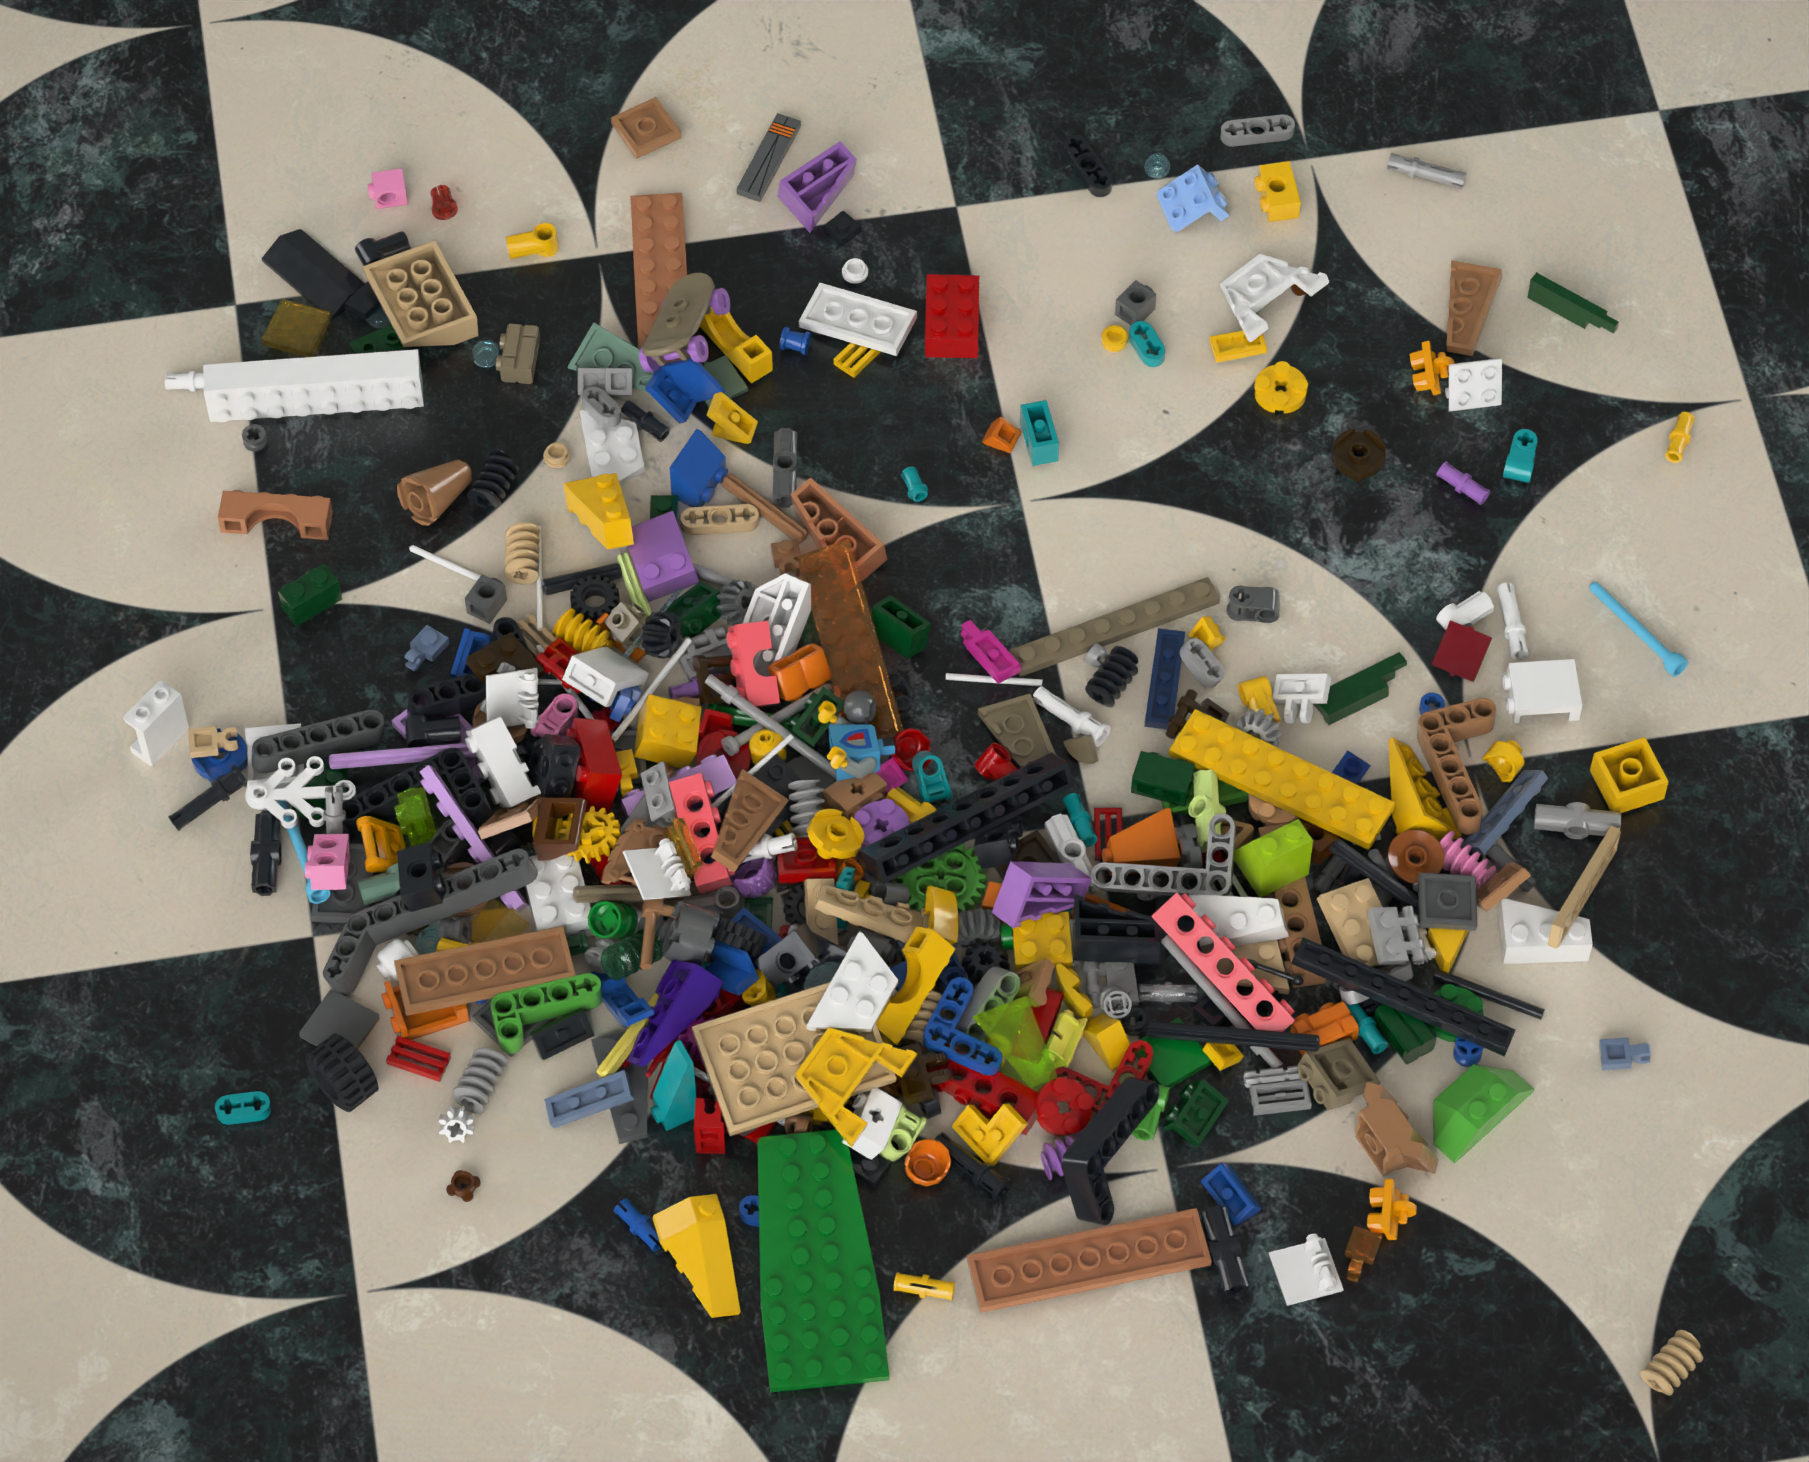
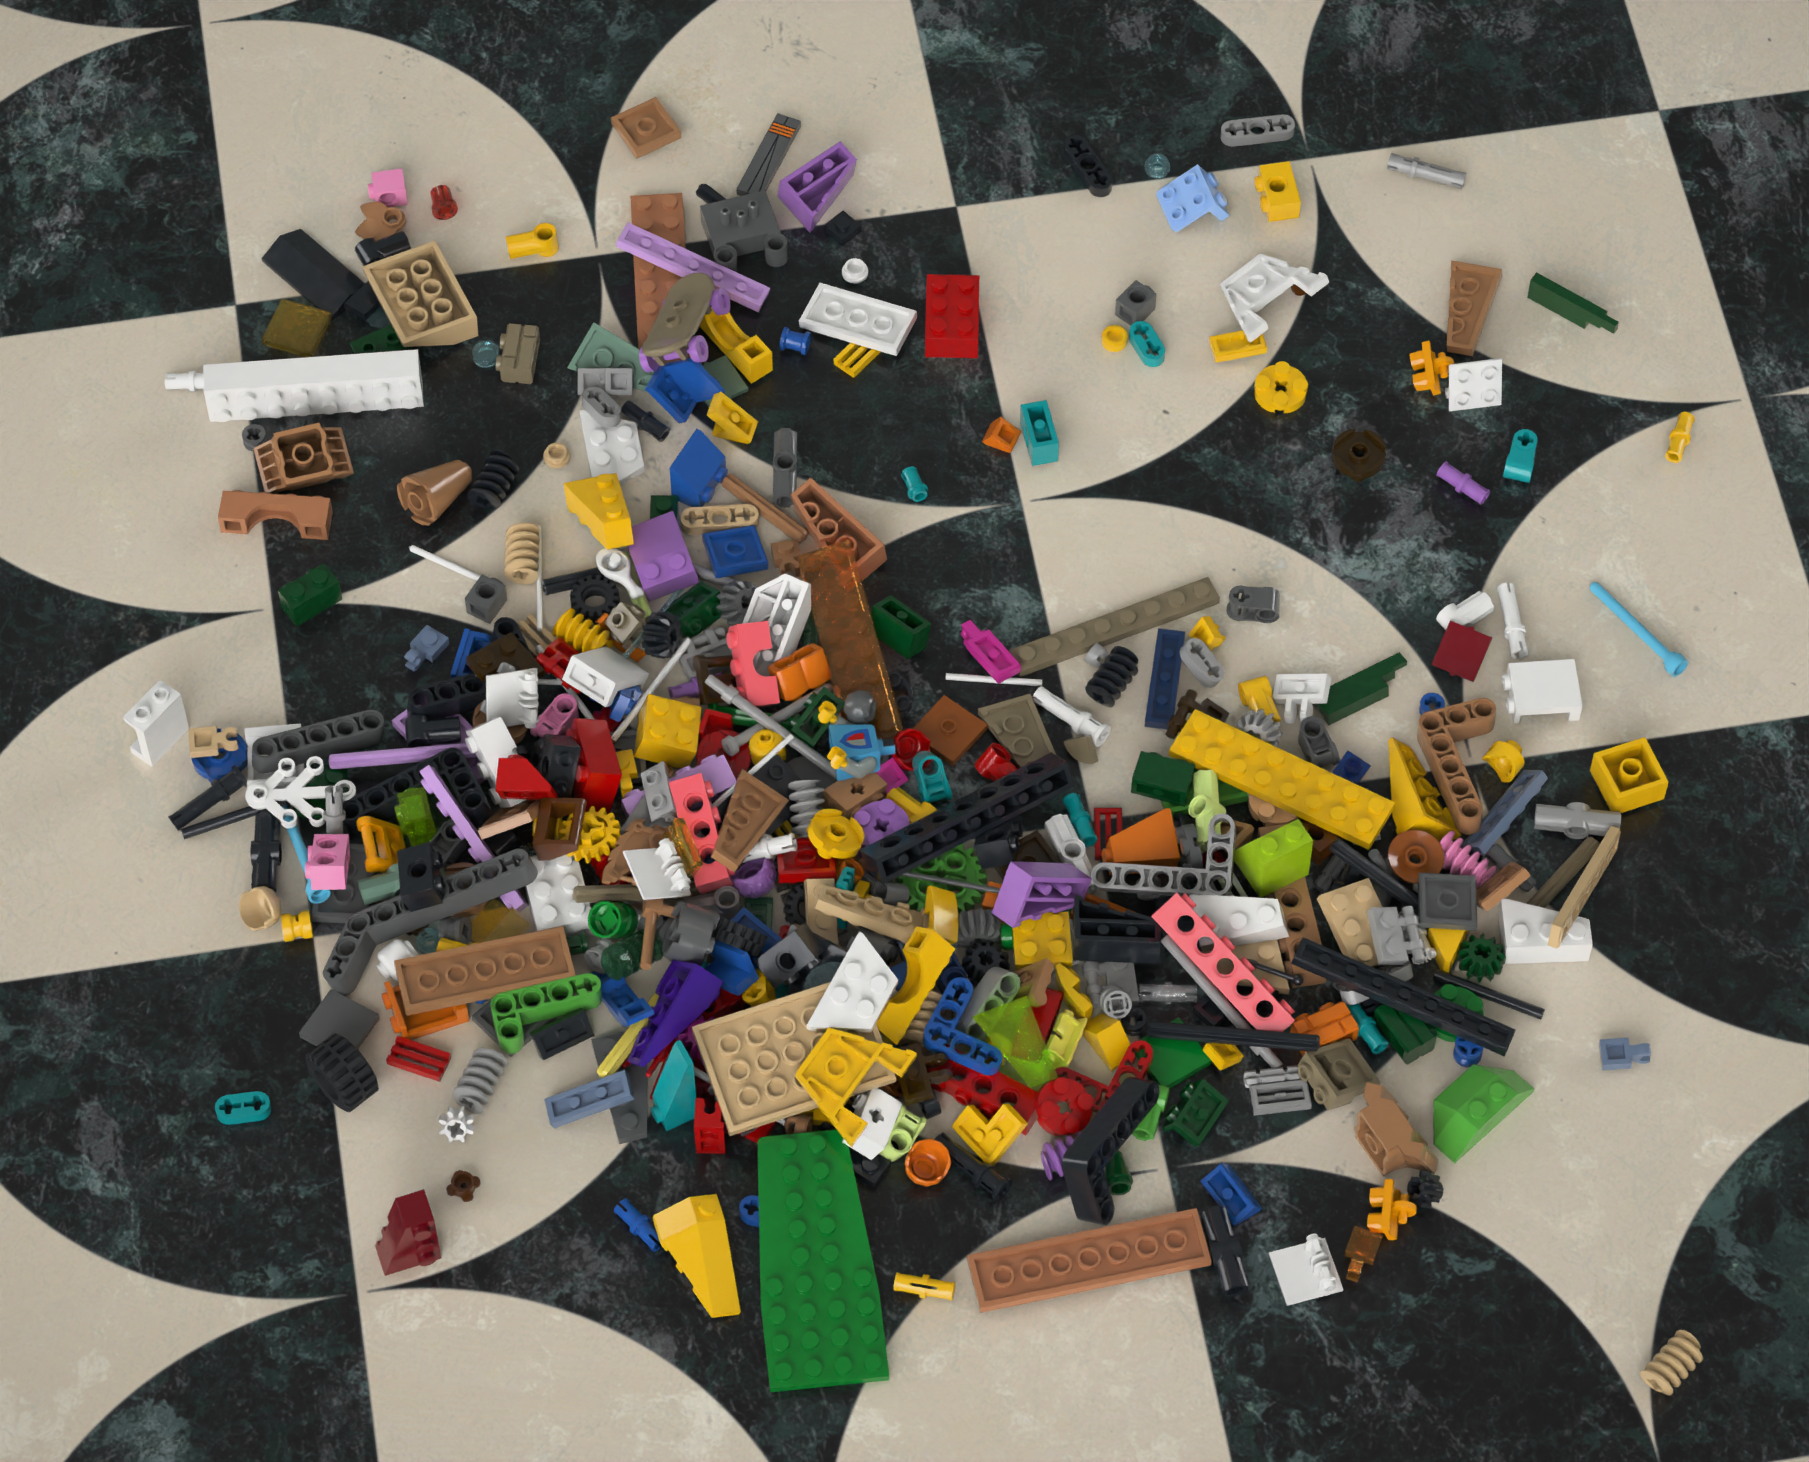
none -> black bar [181,800,290,839]
none -> tan hair [239,886,281,931]
none -> medium nougat slope [253,422,354,494]
none -> yellow wheel [281,910,313,942]
none -> medium nougat plate [355,202,406,241]
none -> dark red wedge [375,1189,441,1276]
none -> red slope [495,755,558,800]
none -> white piece [596,548,645,599]
none -> lavender plate [616,222,770,312]
none -> dark grey piece [696,184,788,272]
none -> blue plate [702,525,768,579]
none -> dark grey piece [901,871,1000,894]
none -> dark orange plate [913,695,988,766]
none -> dark green cone [1105,1151,1133,1196]
none -> dark grey piece [1298,716,1340,768]
none -> black gear [1407,1170,1444,1209]
none -> dark green gear [1456,932,1506,983]
none -> dark tan axle [1526,837,1600,908]

